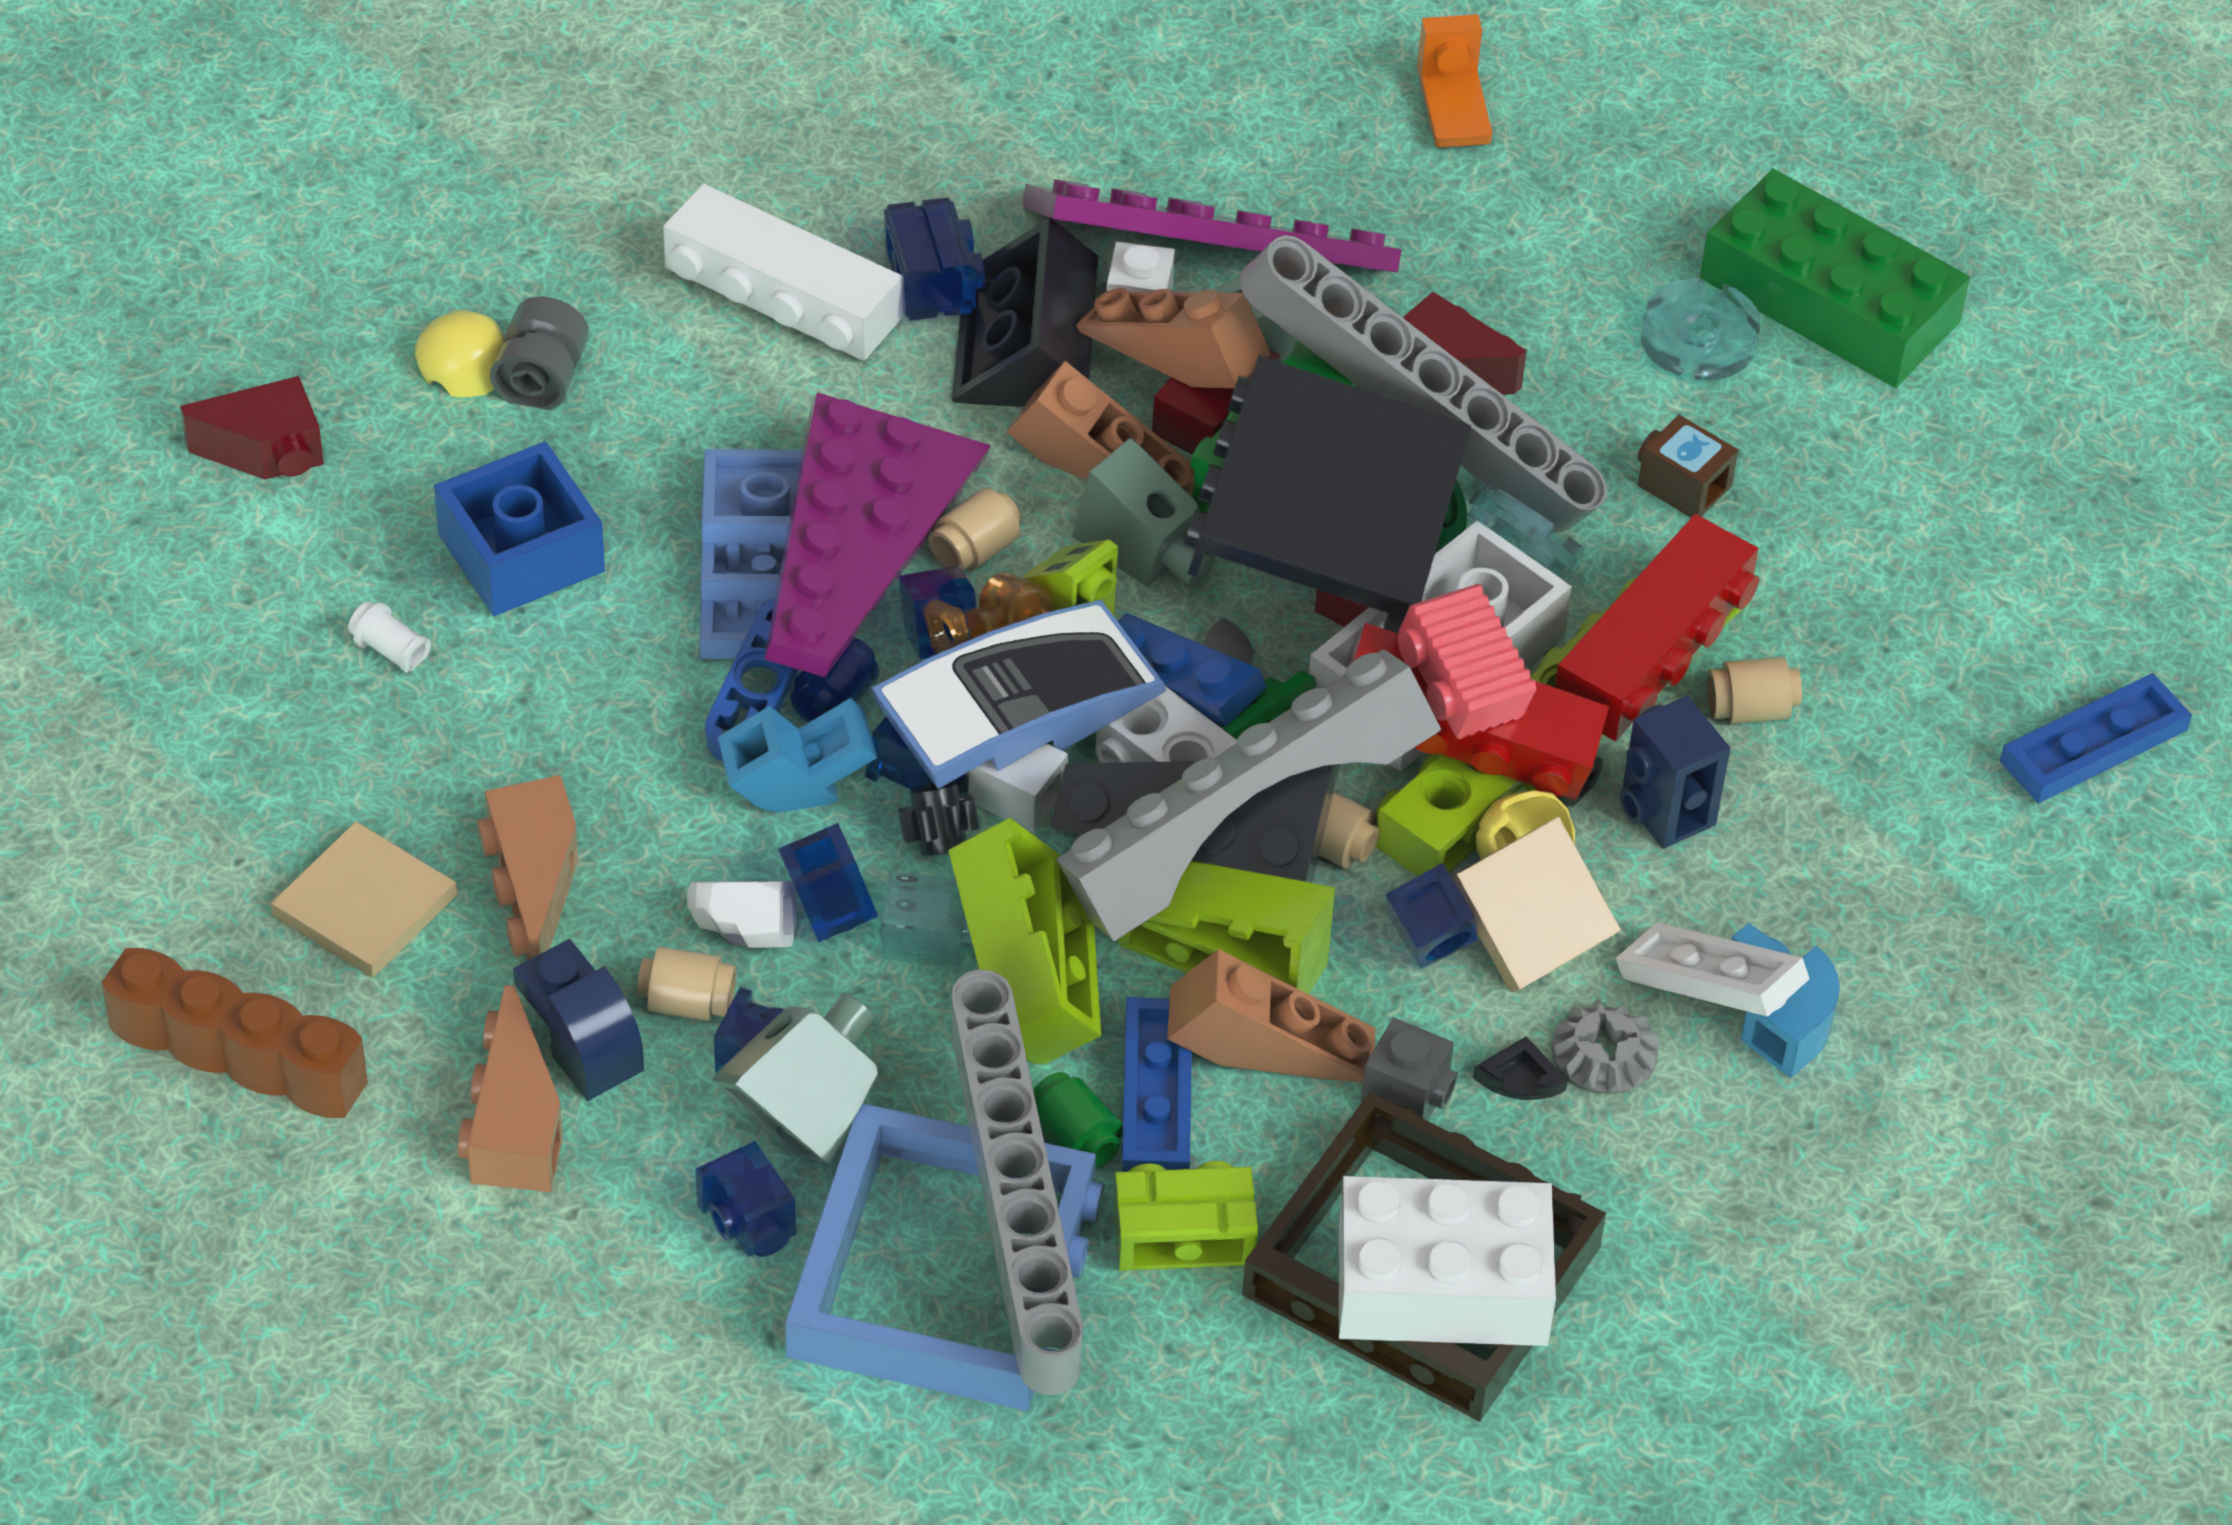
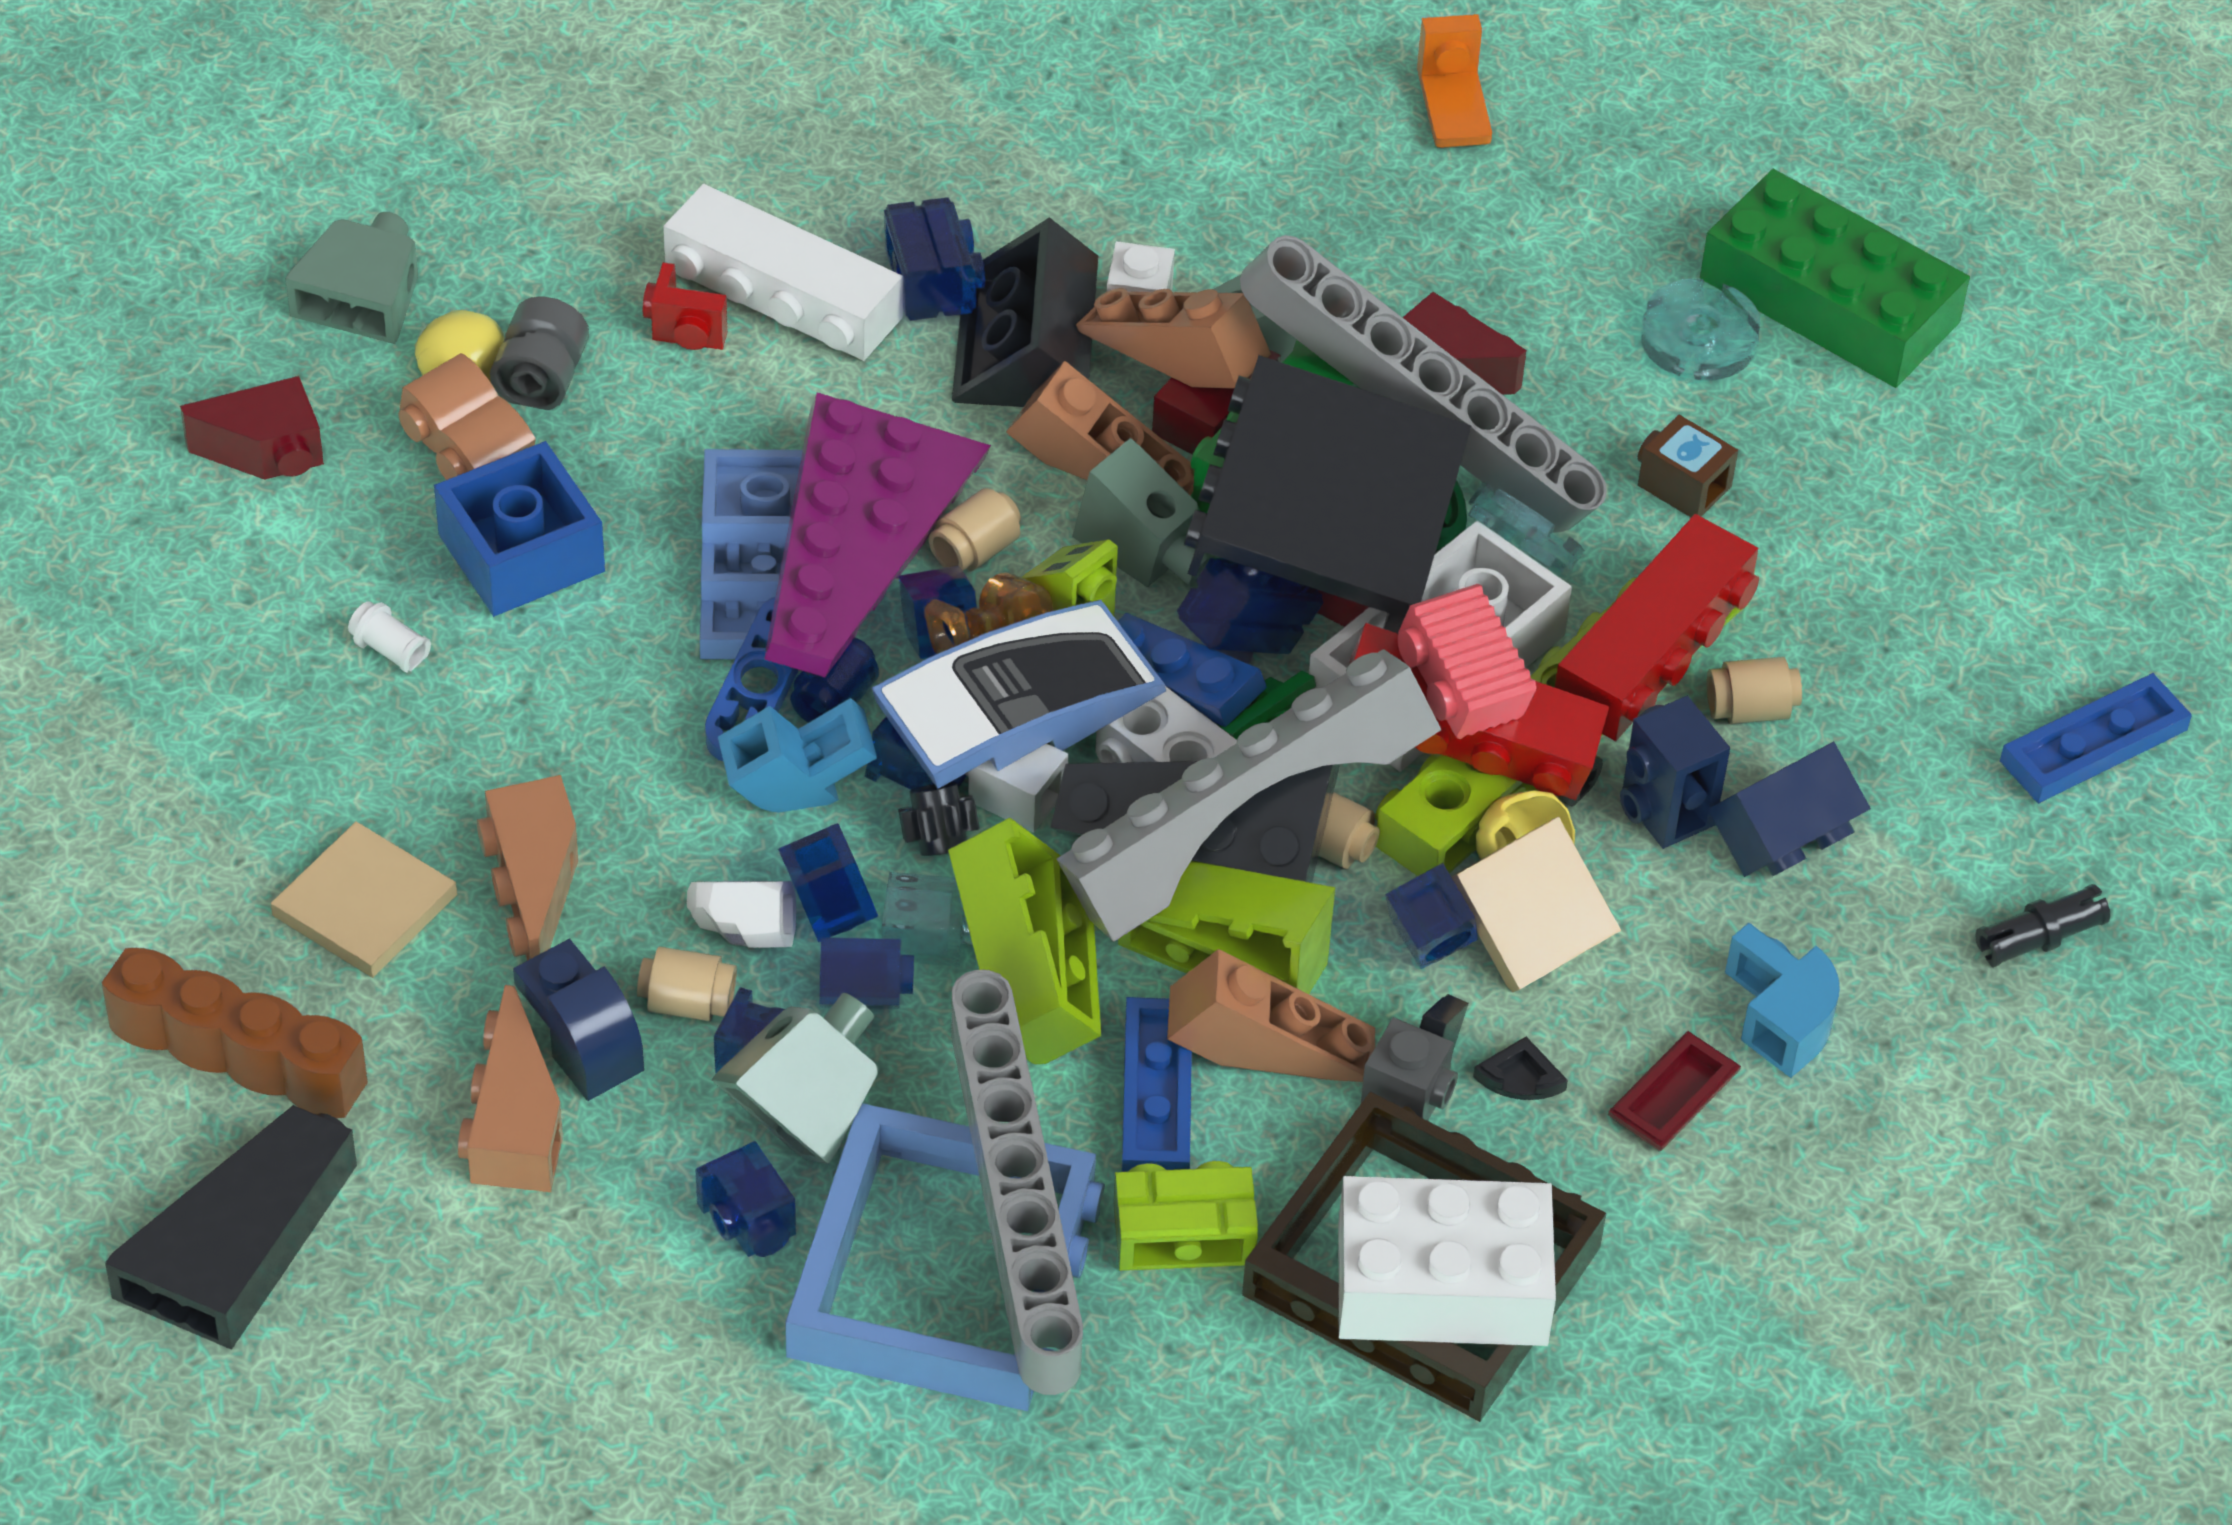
magenta wing [1023,179,1402,273] -> none
green brick [1033,1072,1123,1168] -> none
light grey gear [1552,999,1659,1093] -> none
white plate [1616,922,1809,1017] -> none
none -> black slope [105,1105,357,1350]
none -> sand green torso [285,212,418,344]
none -> nougat brick [398,353,536,480]
none -> red bracket [642,262,728,350]
none -> clear blue brick [819,938,914,1009]
none -> clear blue brick [1177,558,1324,654]
none -> black tile [1419,994,1469,1050]
none -> dark red tile [1608,1031,1741,1151]
none -> dark blue brick [1707,741,1871,877]
none -> black pin [1975,884,2110,968]

